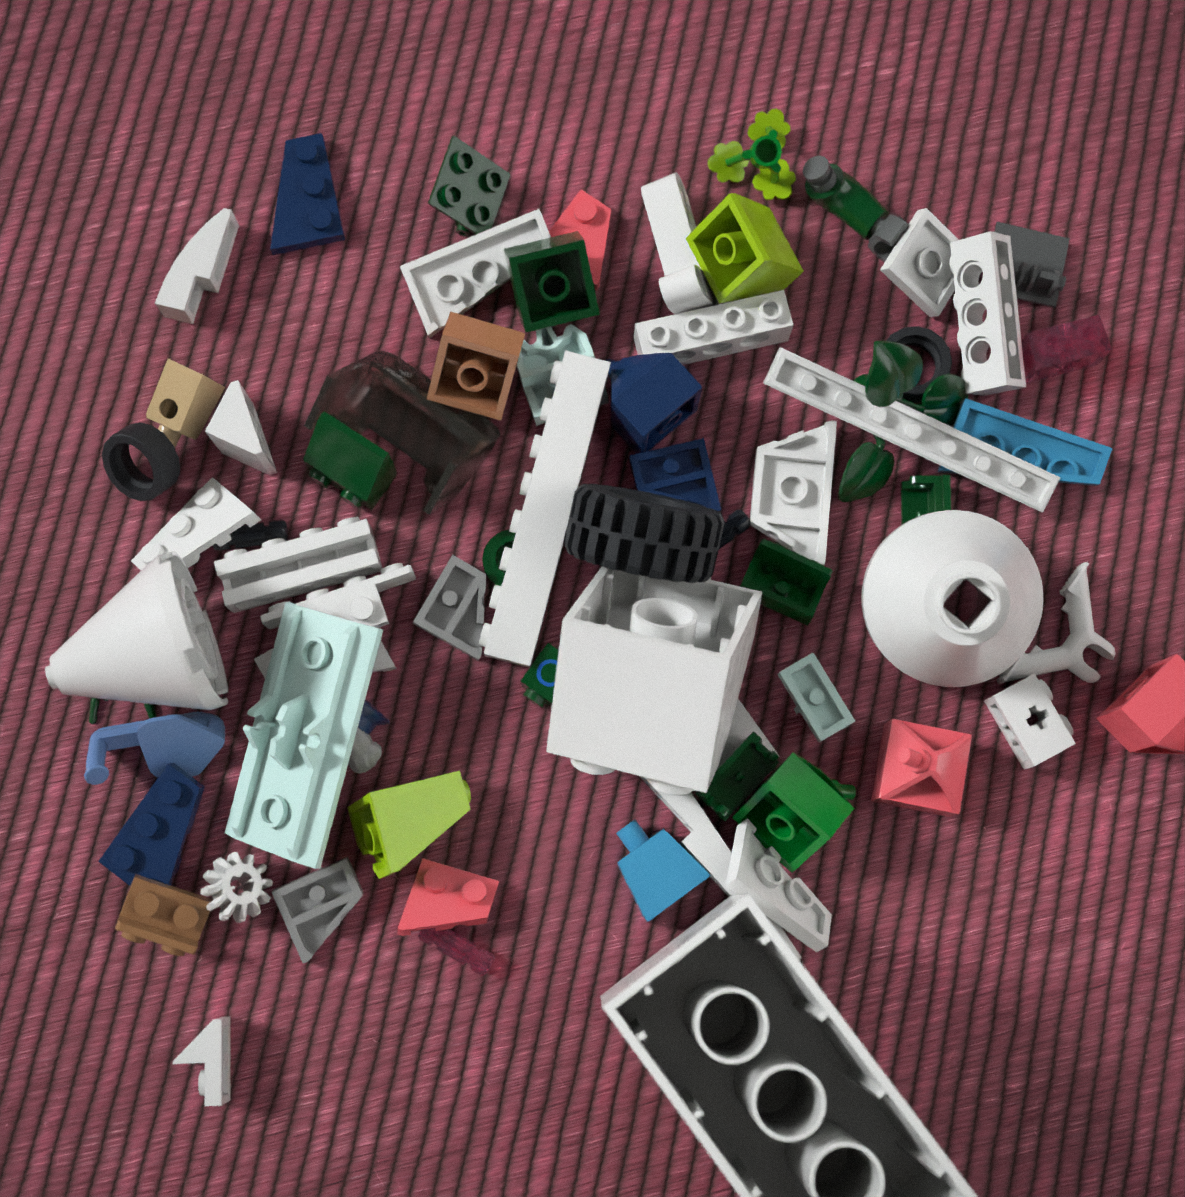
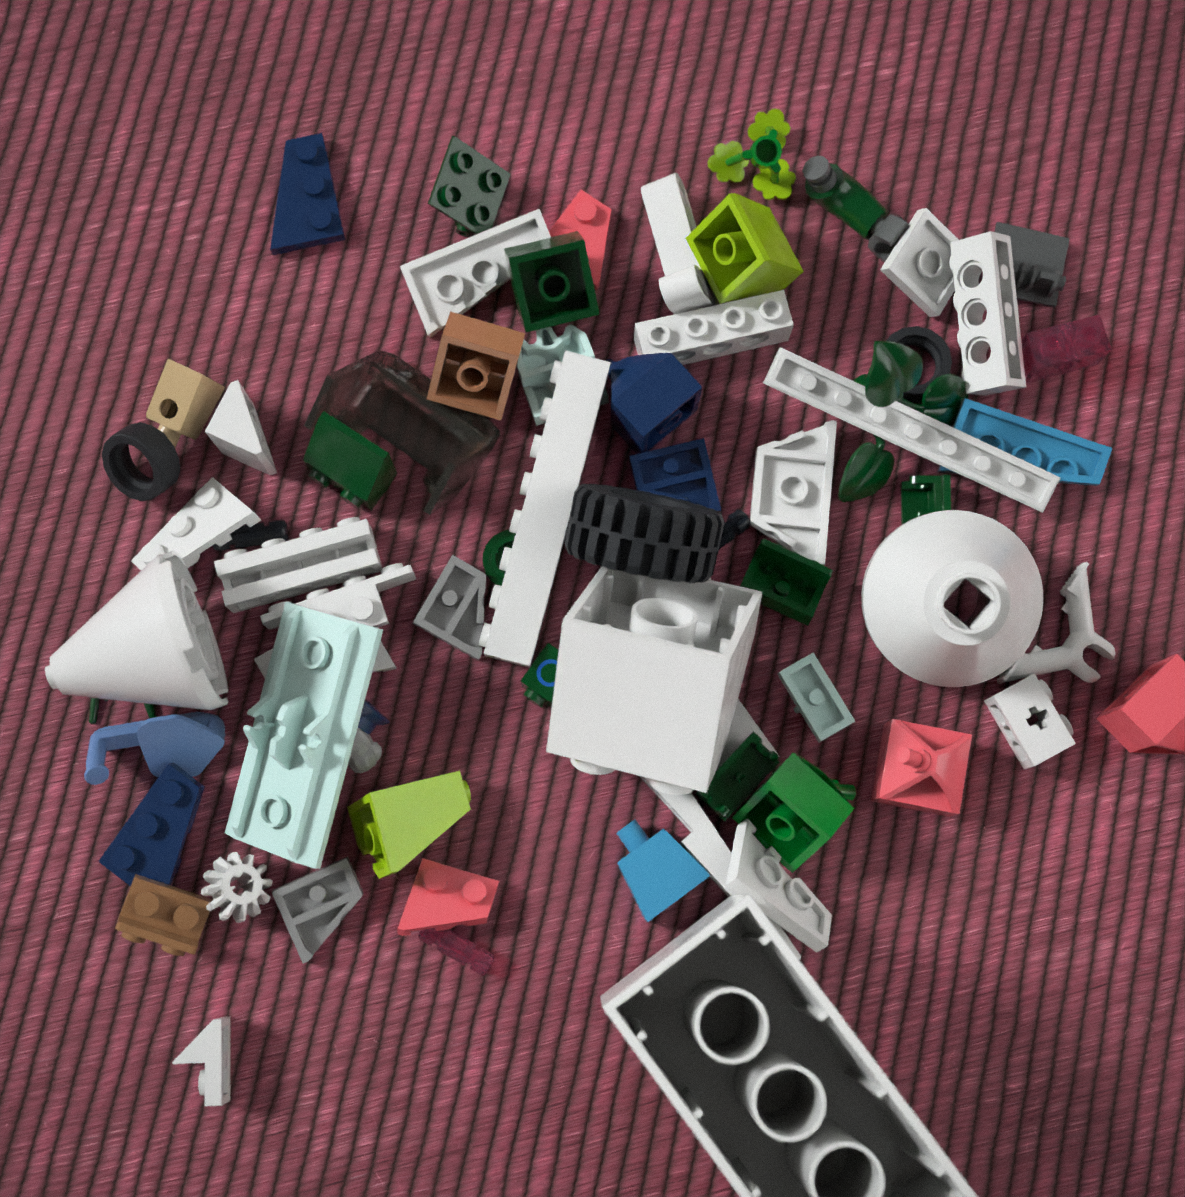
white slope [155,208,239,324] -> none

